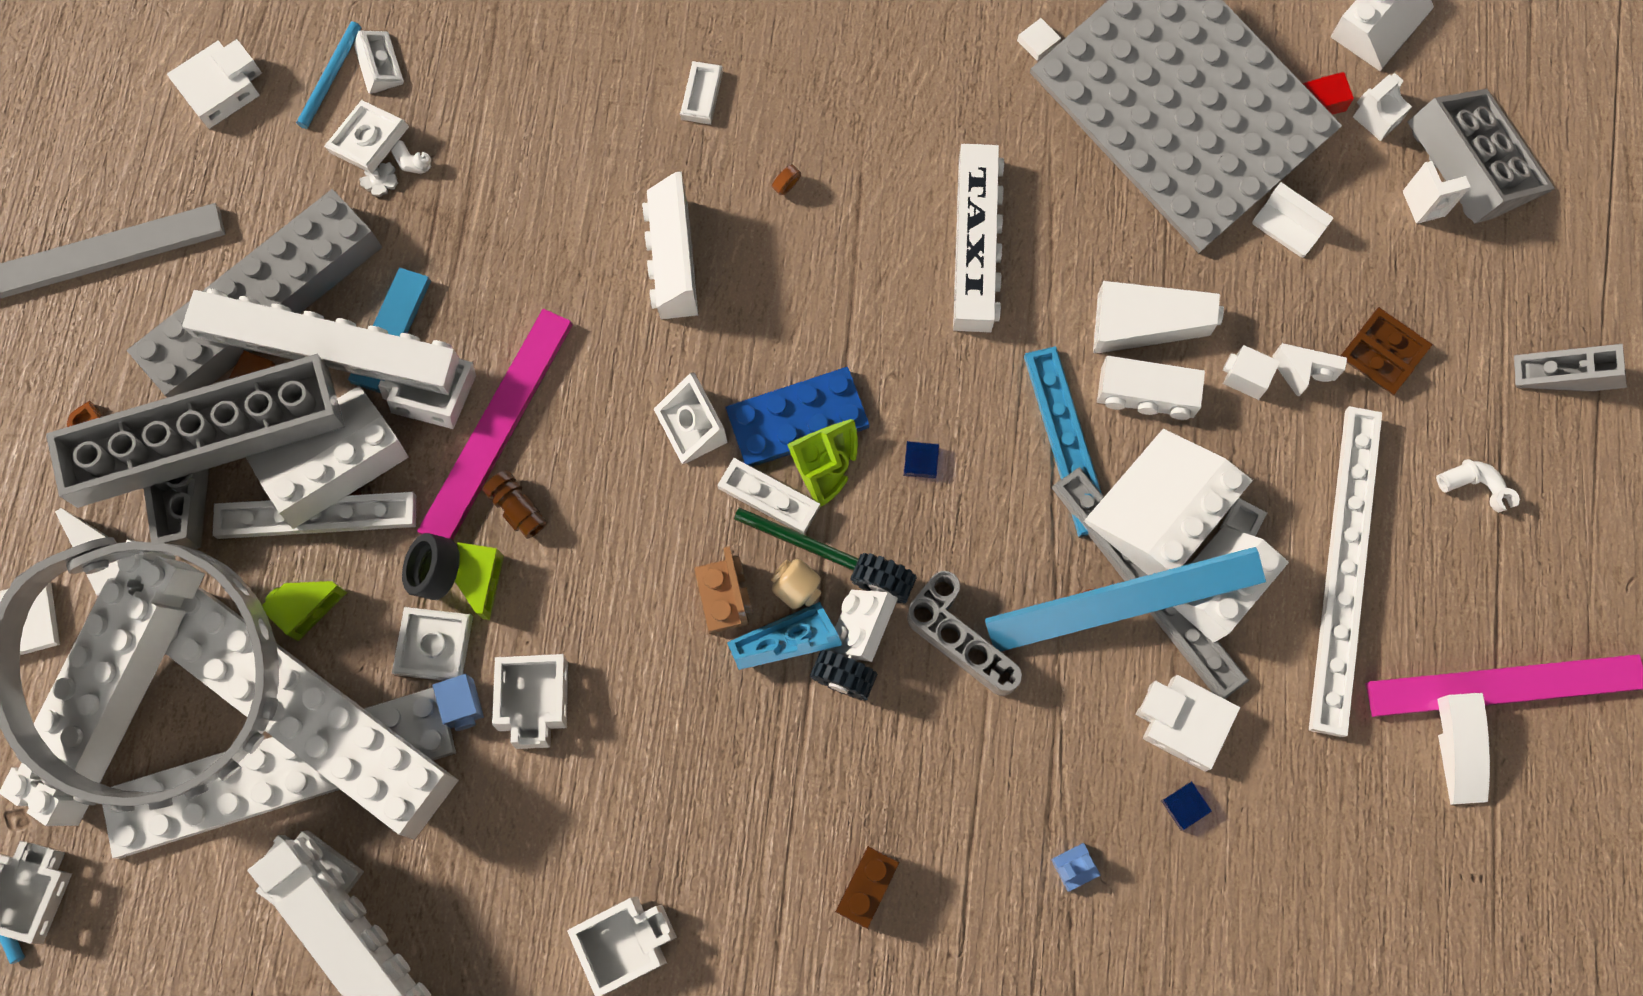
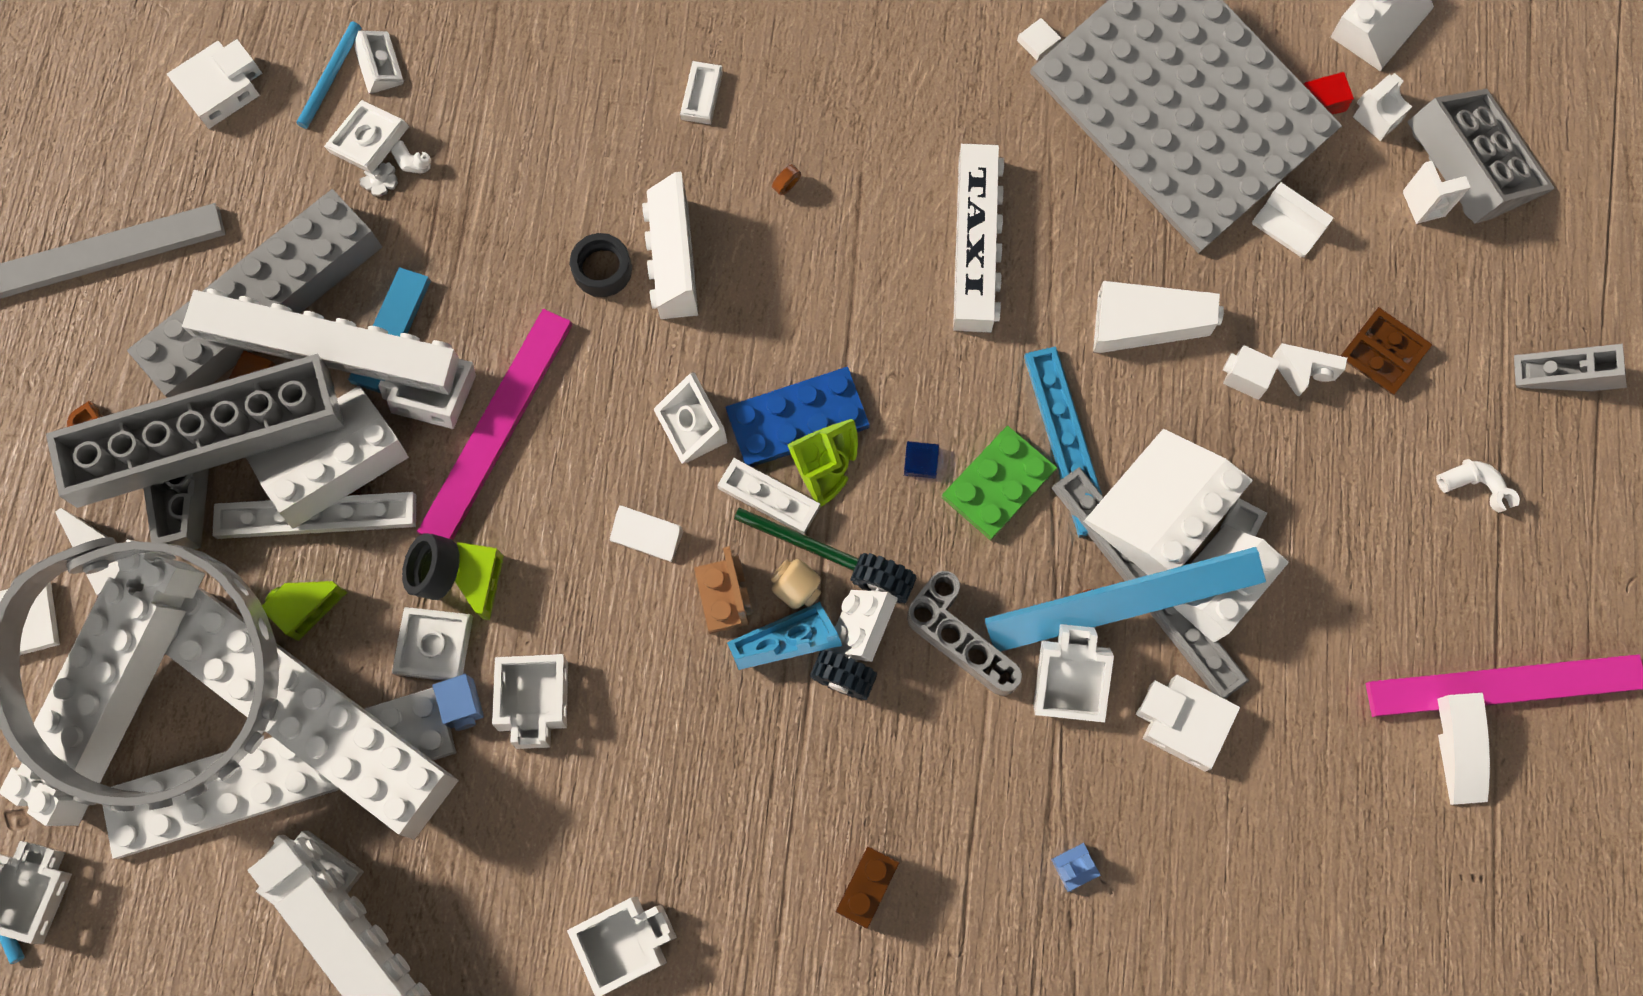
reddish brown axle [482,470,547,539] -> none
white brick [1097,356,1205,420] -> none
clear blue tile [1161,781,1212,831] -> none
white plate [1309,406,1382,737] -> none
none -> black tyre [569,233,632,297]
none -> white slope [610,505,683,562]
none -> bright green plate [941,425,1057,541]
none -> white piece [1033,624,1114,722]

